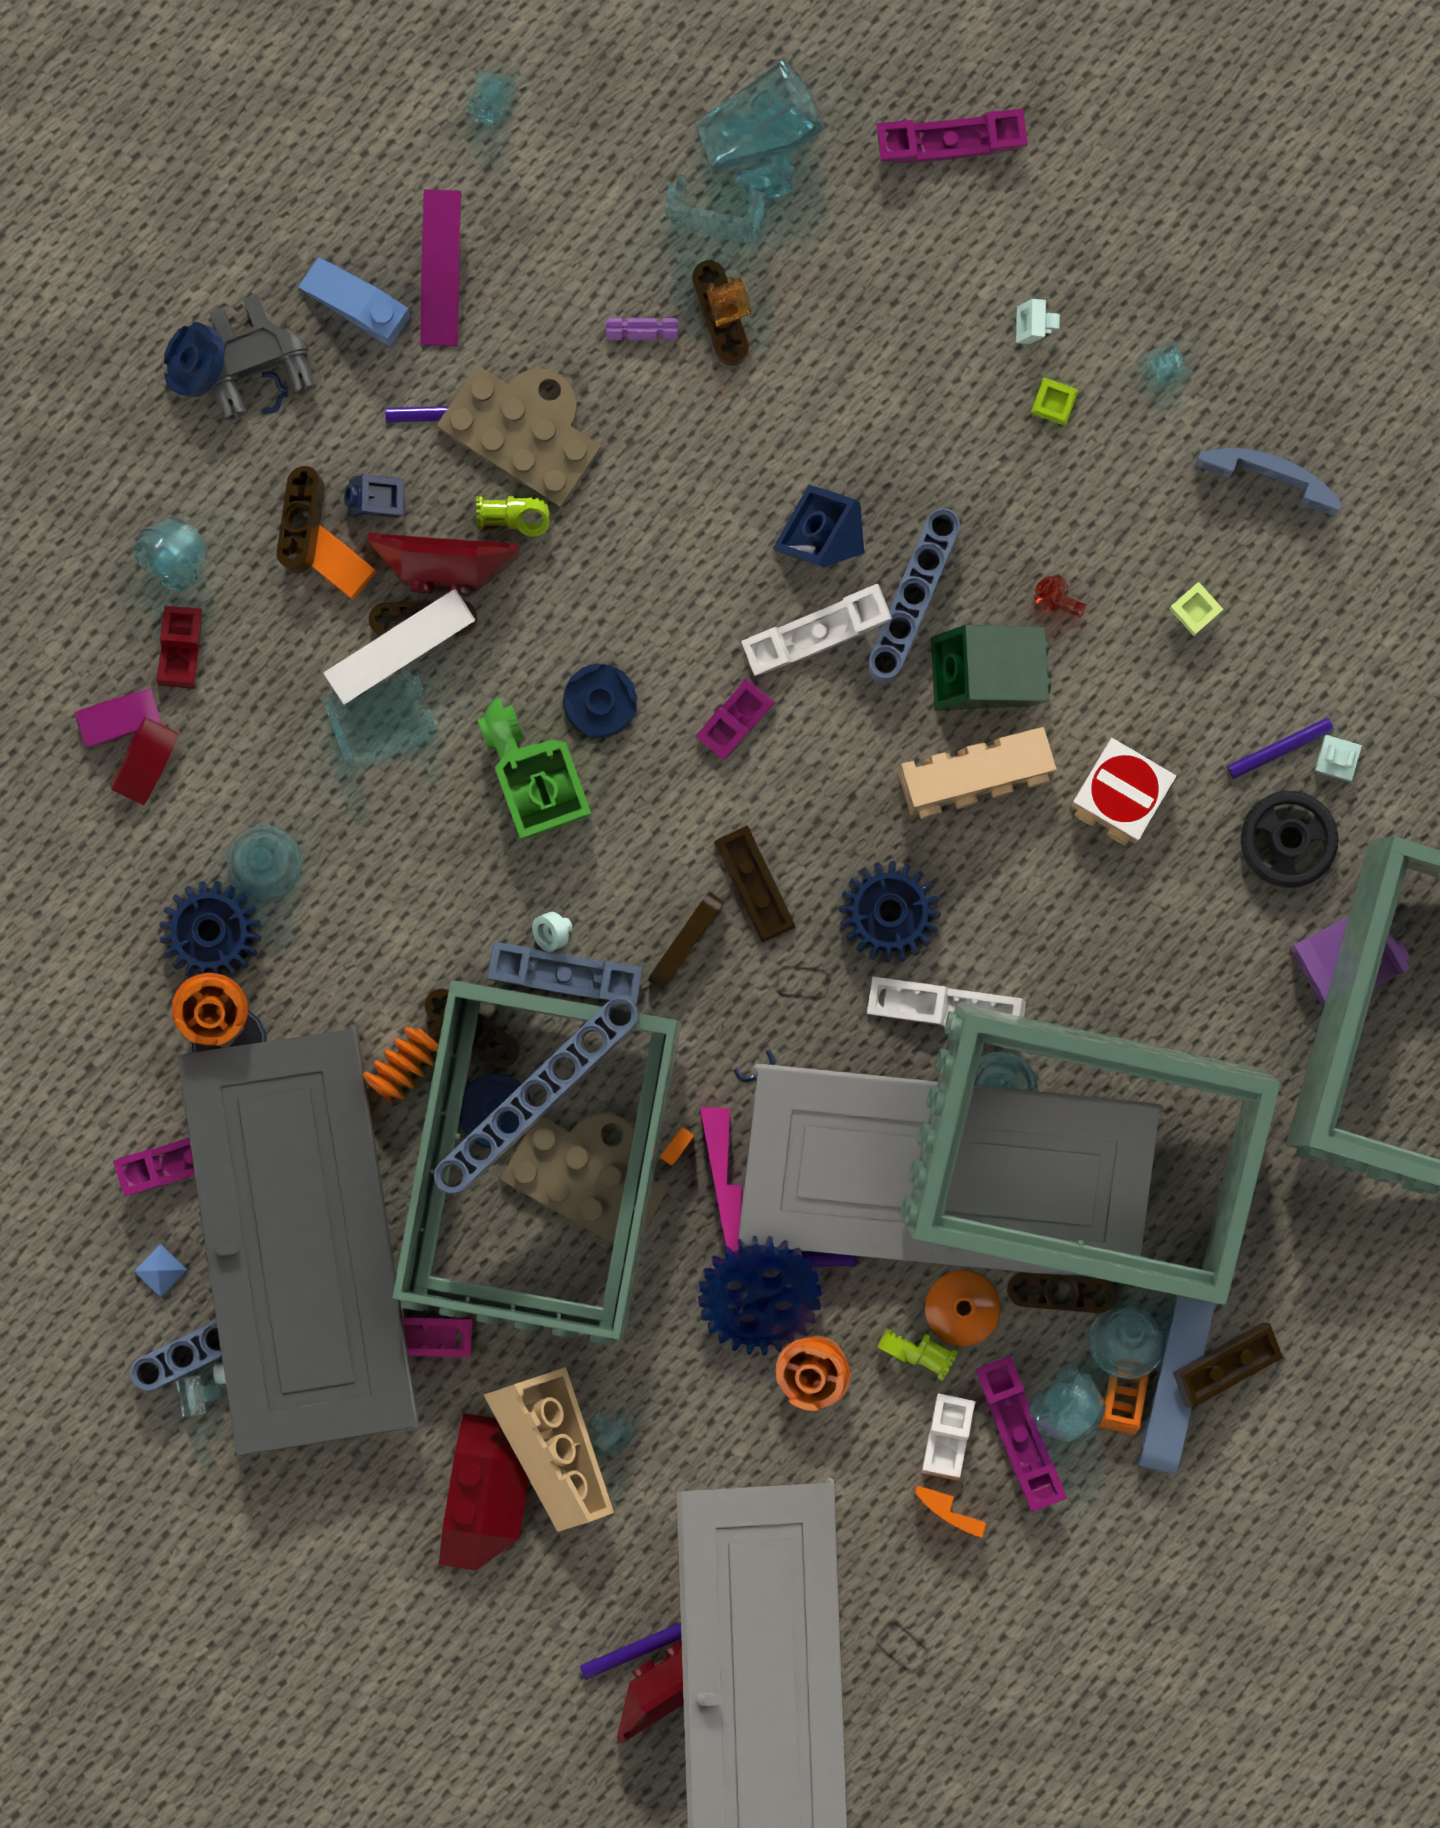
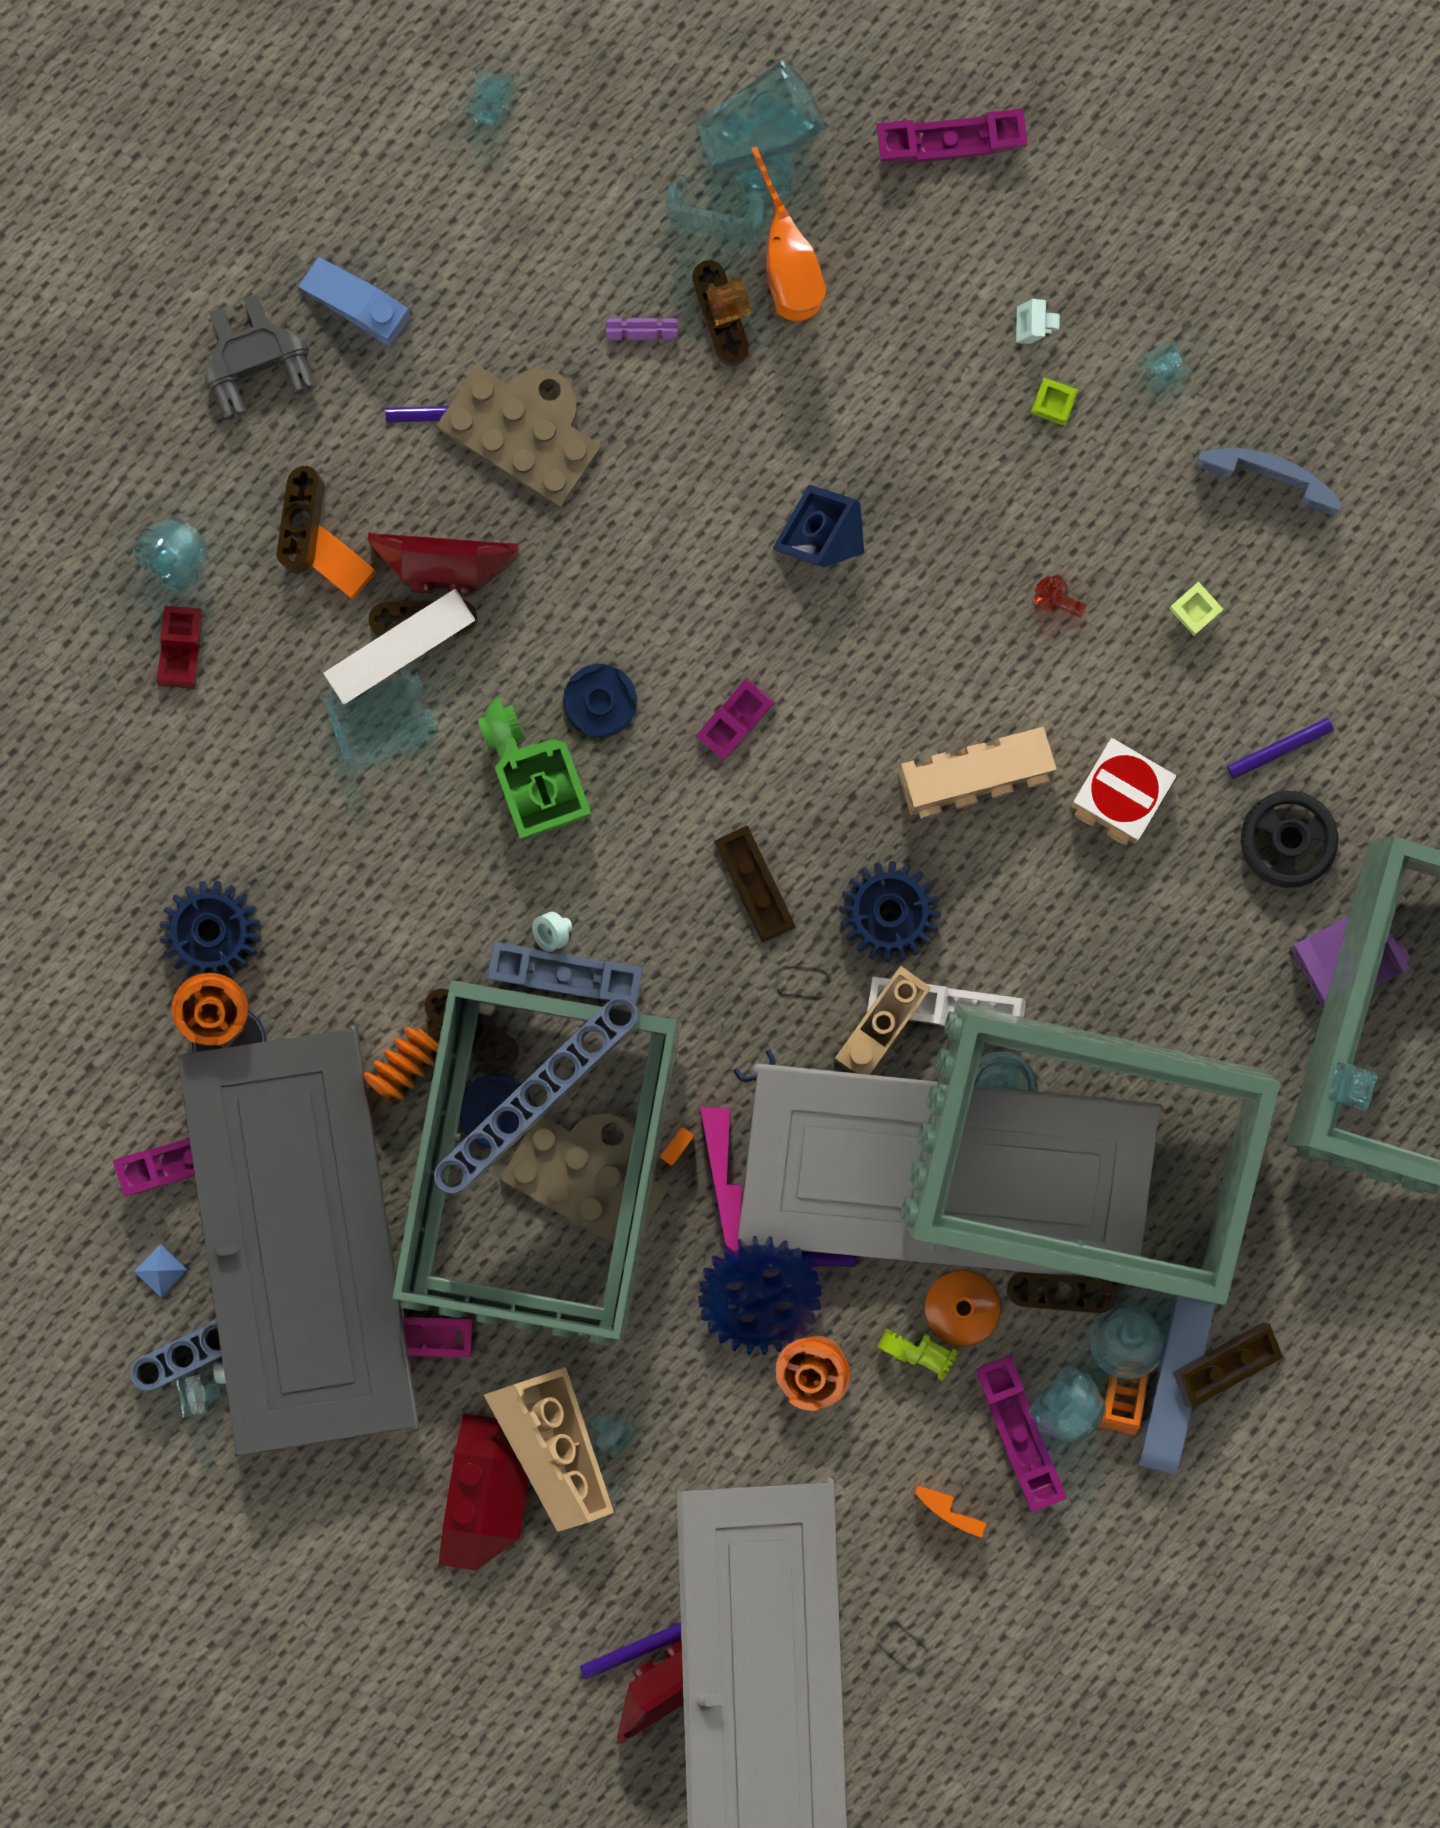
magenta slope [74,689,162,749] -> none
dark red slope [110,717,179,805] -> none
dark blue tile [164,322,225,398] -> none
clear light blue cone [227,825,302,900] -> none
dark blue piece [262,372,288,414] -> none
dark blue bracket [344,474,404,518] -> none
magenta slope [420,189,462,346] -> none
lime connector [476,496,550,537] -> none
dark brown beam [647,891,725,991] -> none
white slope [741,584,892,676] -> none
sand blue beam [868,508,960,684] -> none
white slope [921,1393,975,1481] -> none
dark green slope [931,625,1051,711] -> none
light aqua tile [1314,735,1362,782] -> none
none -> orange animal [751,146,826,322]
none -> tan slope [834,966,932,1075]
none -> clear light blue tile [1328,1062,1377,1111]

